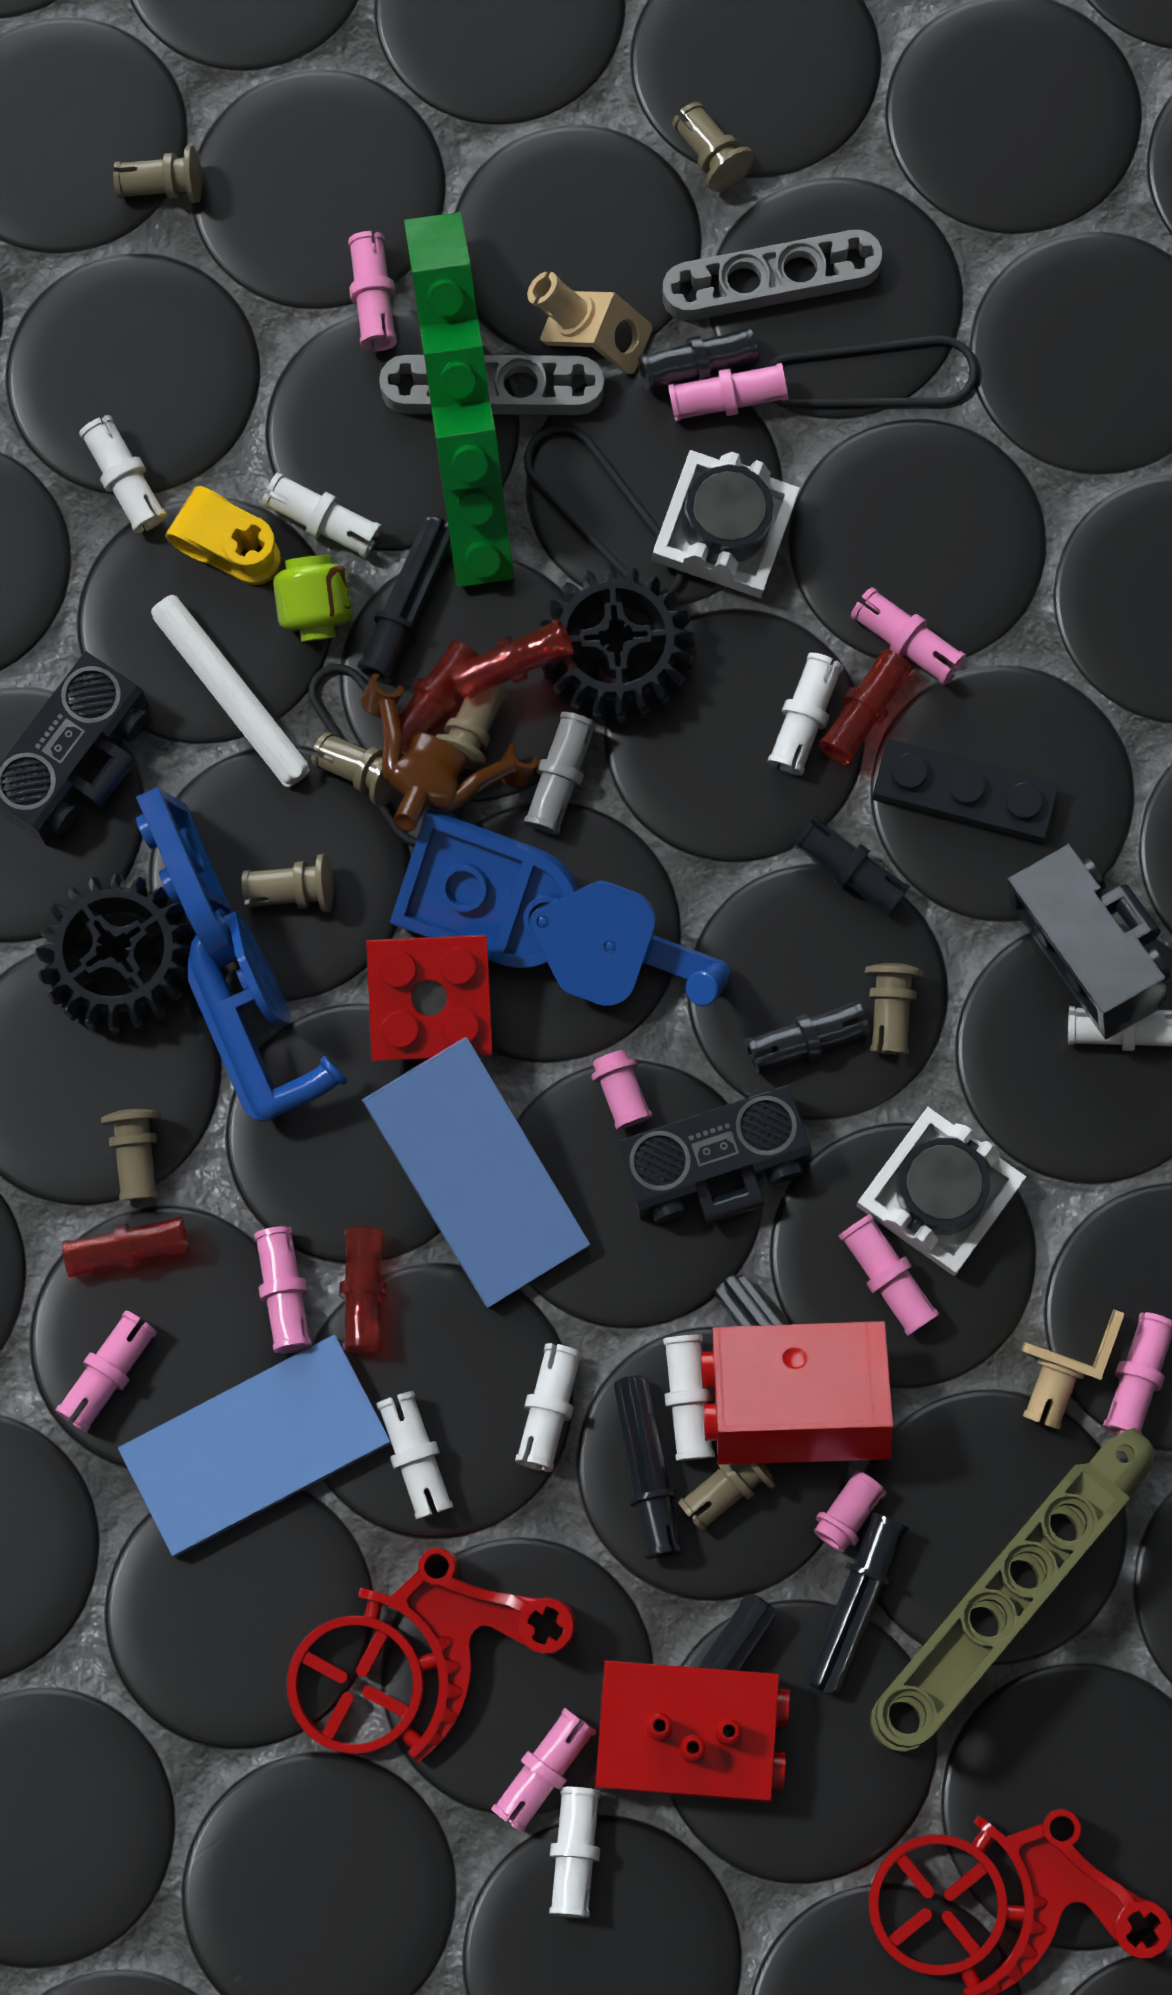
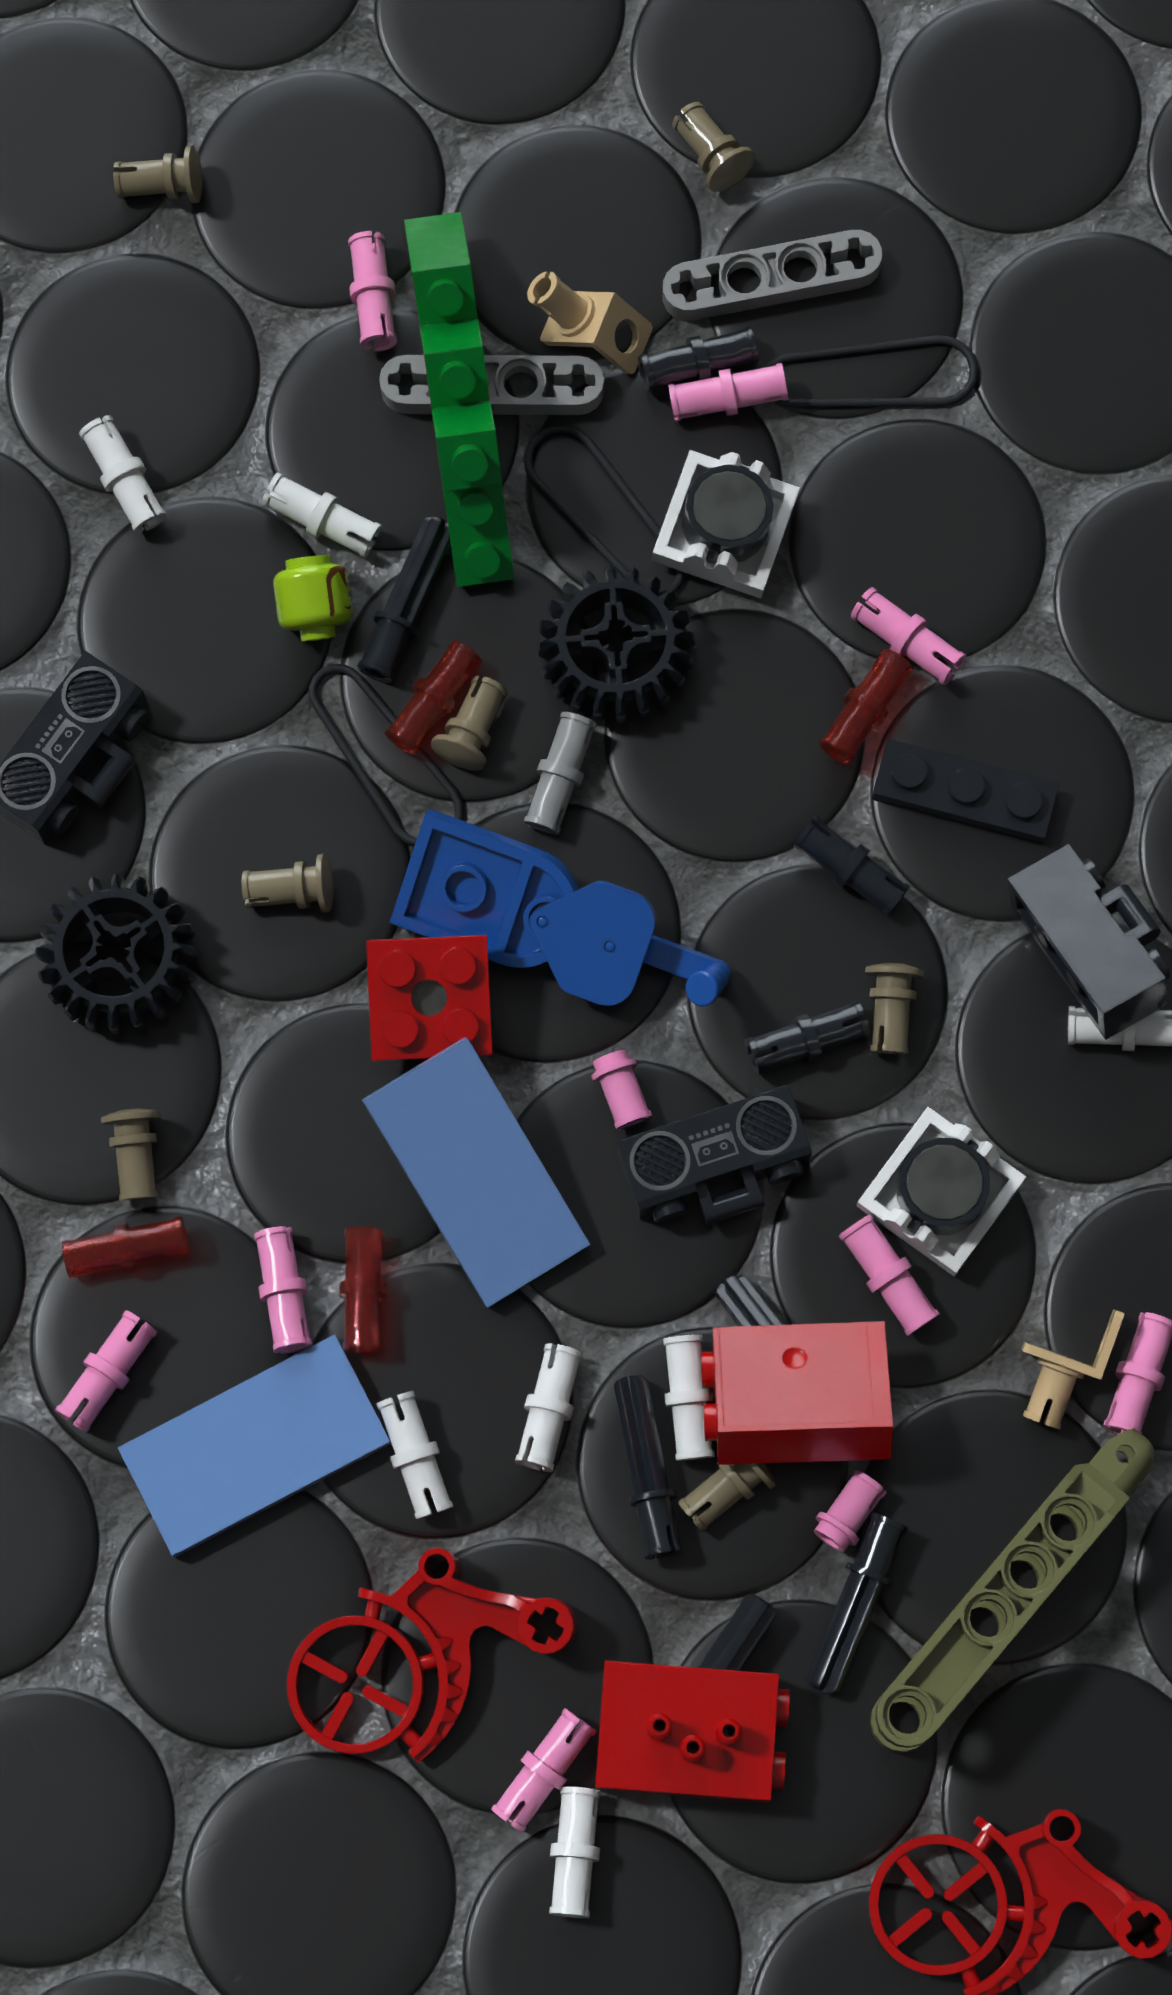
blue plate [136,787,348,1121] -> none
white axle [151,595,310,787] -> none
yellow piece [165,486,282,585] -> none
dark tan pin [311,732,404,807] -> none
reddish brown piece [361,673,540,832] -> none
clear red pin [451,619,574,701] -> none
white pin [767,653,844,776] -> none

